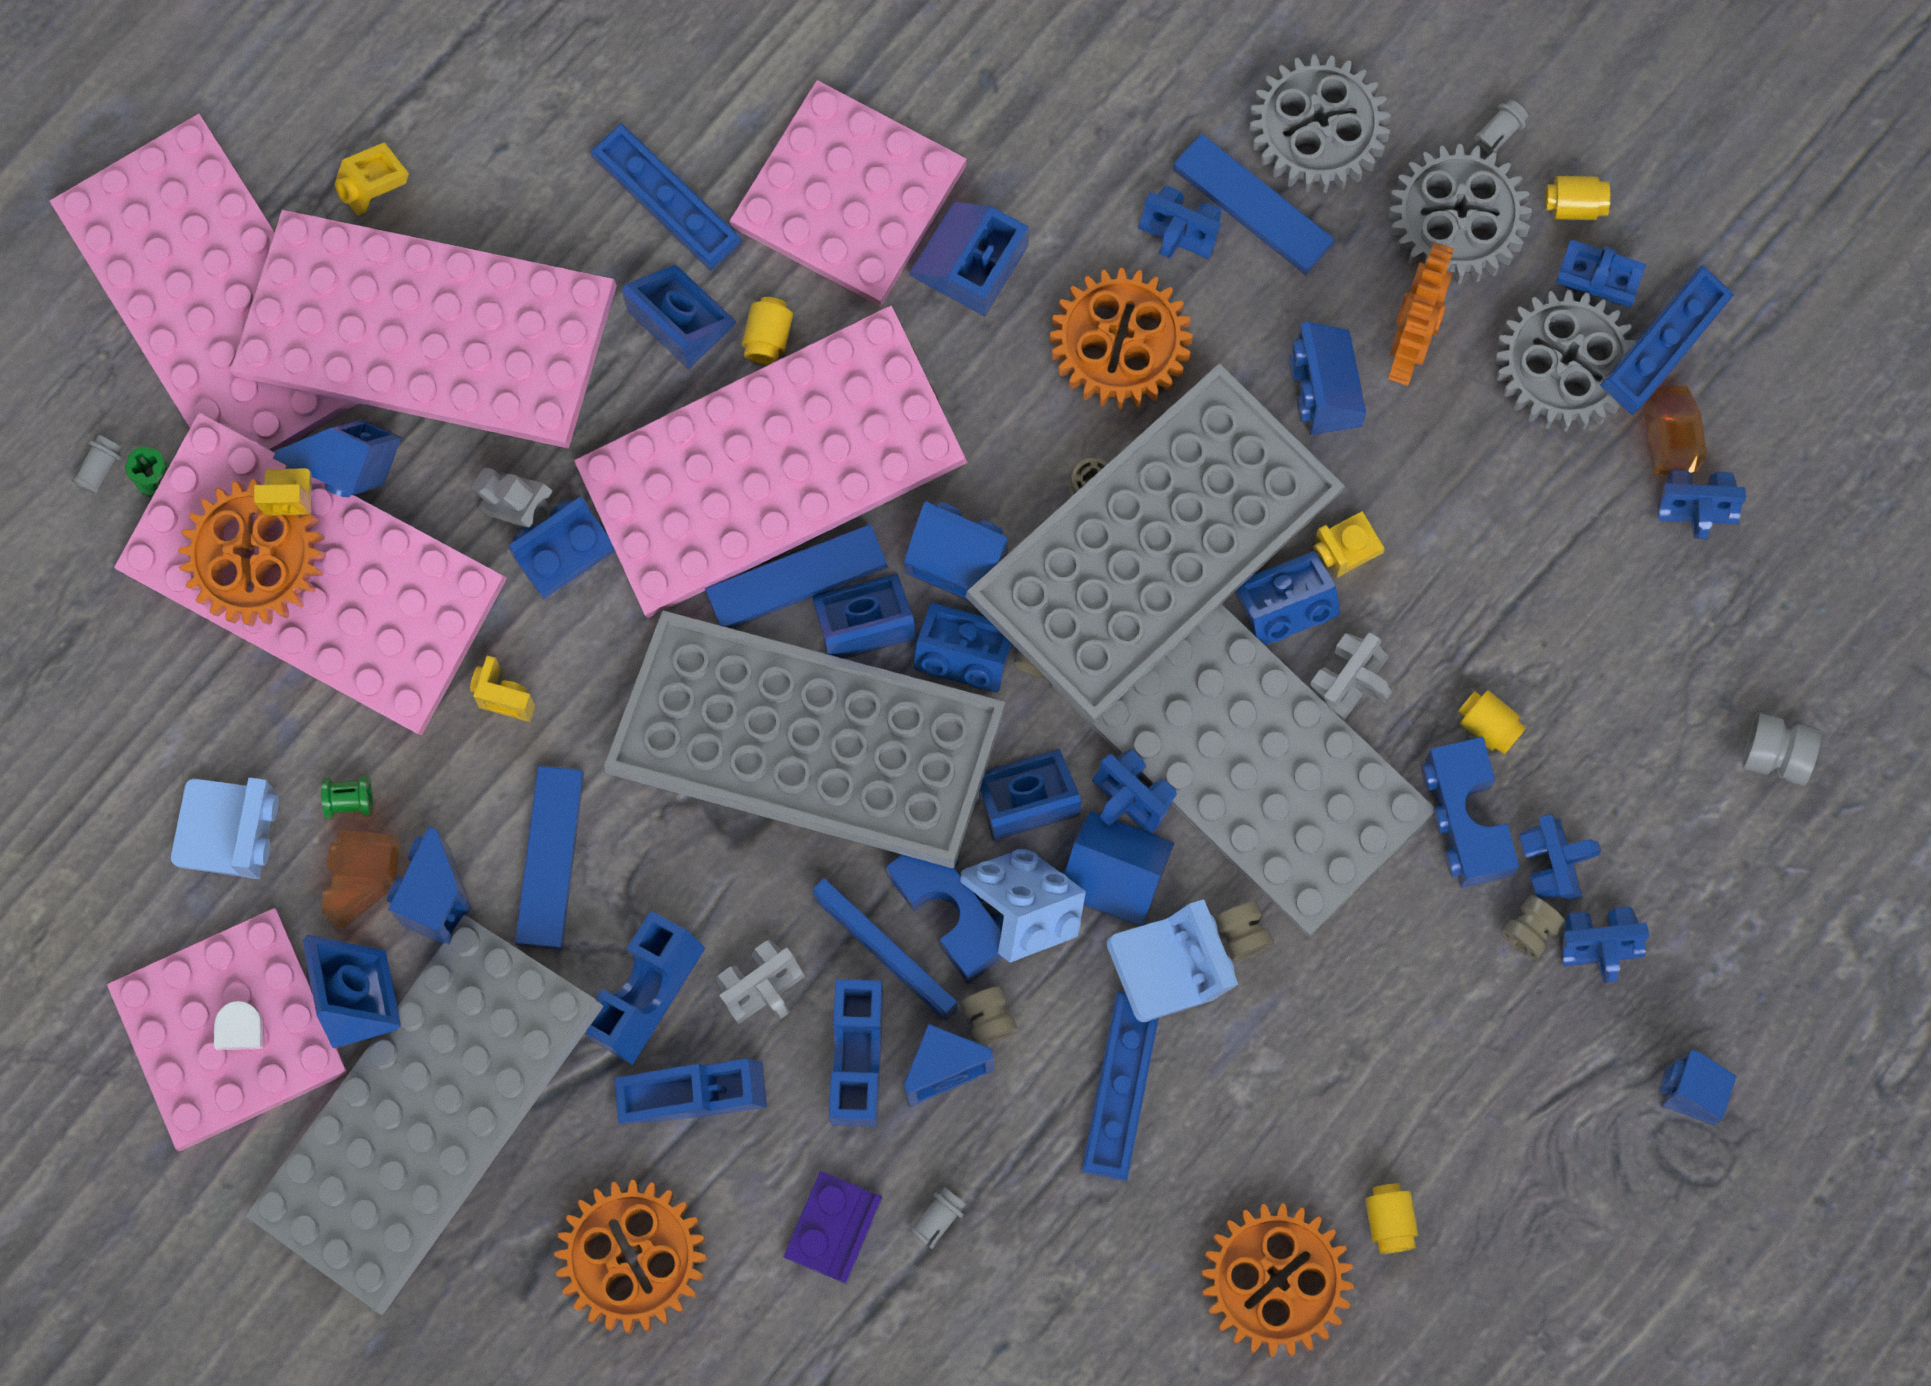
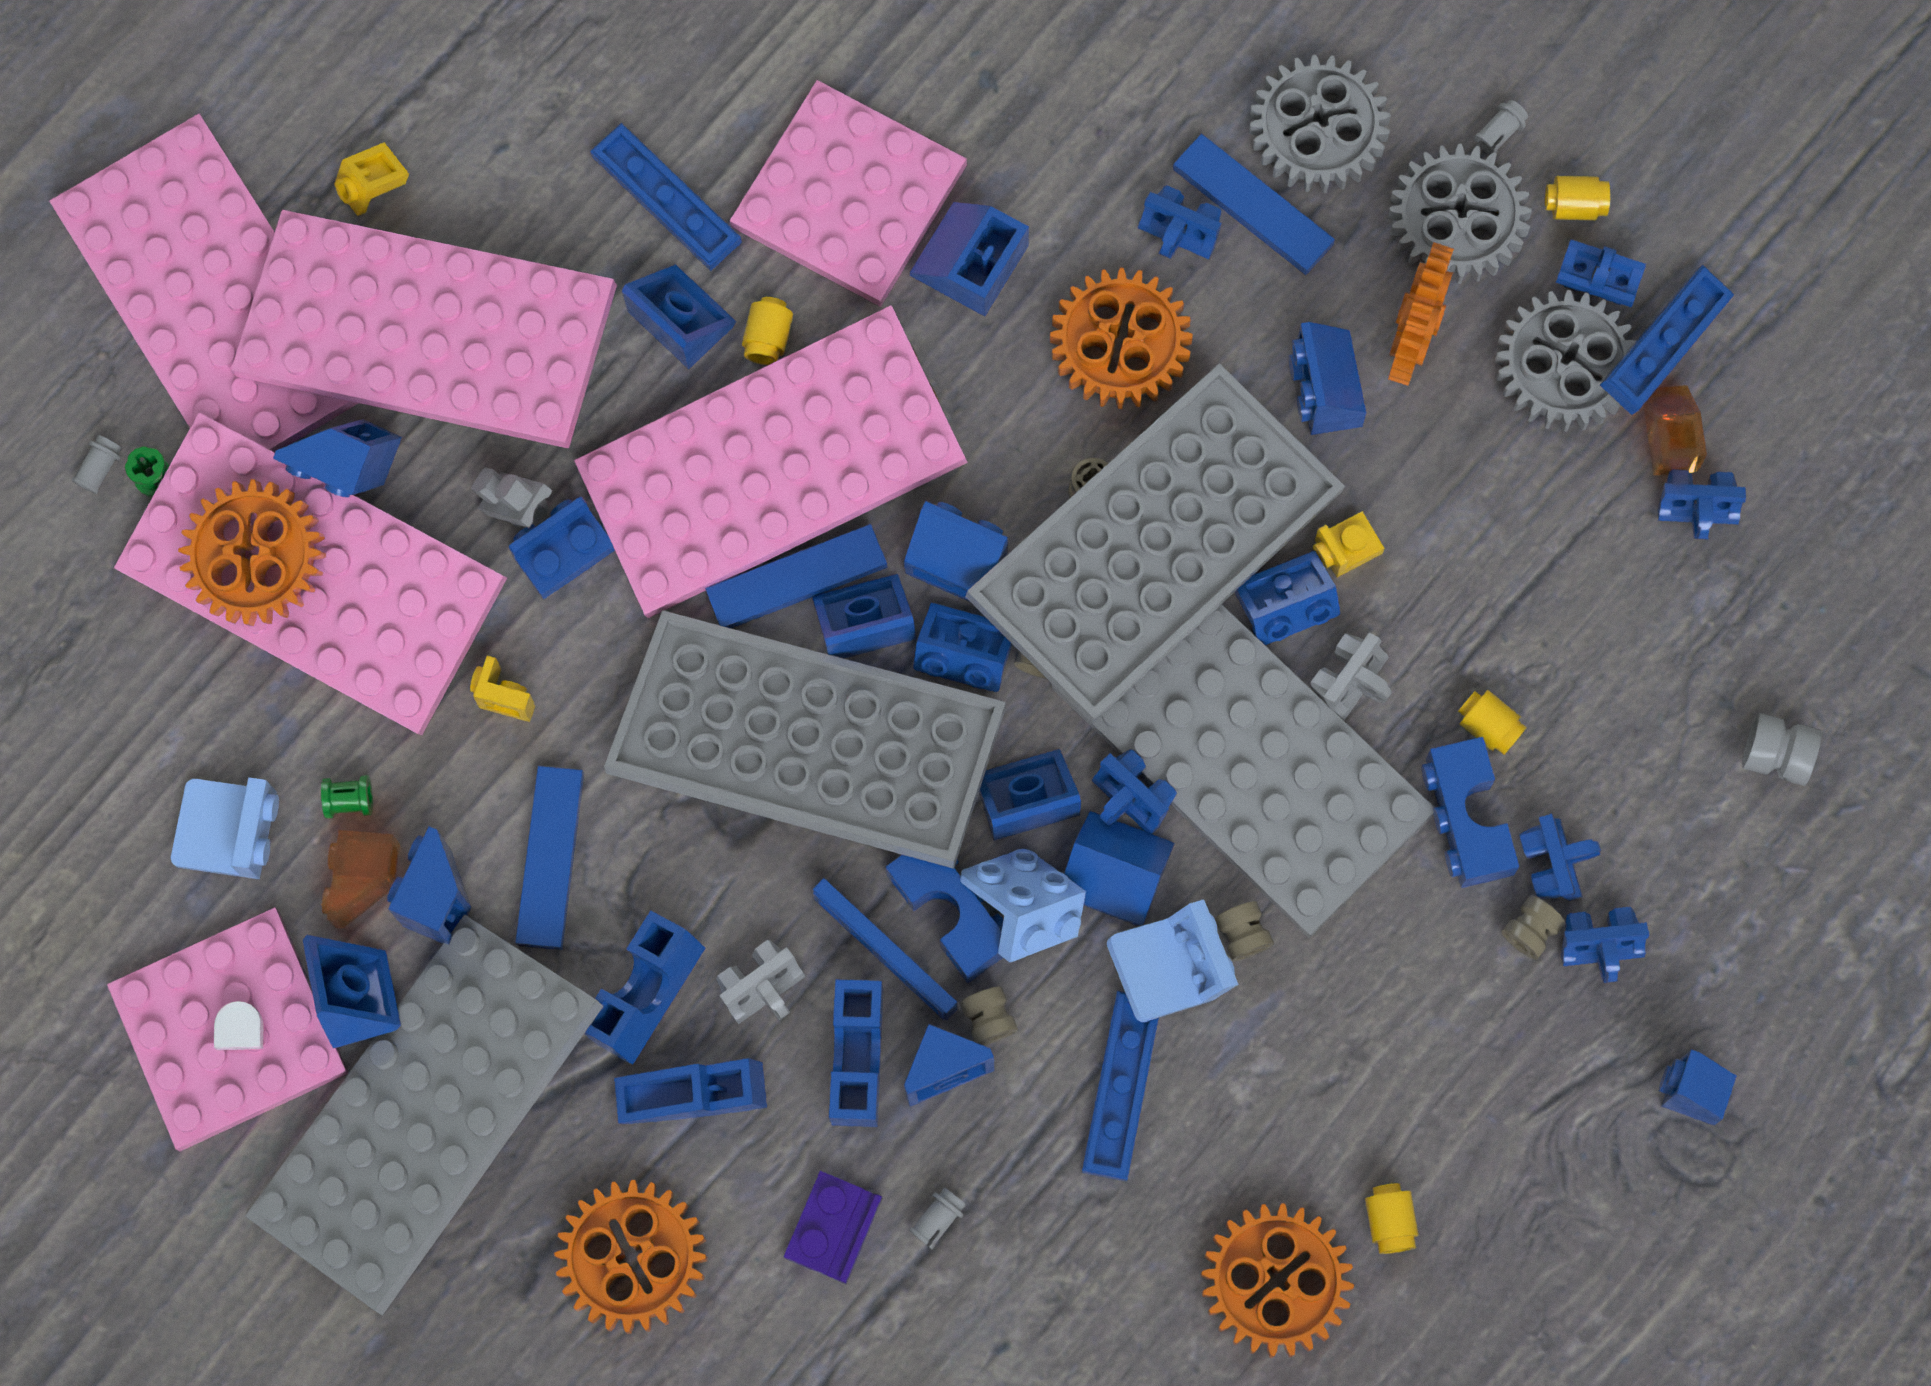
yellow bracket [254,468,311,515] -> none

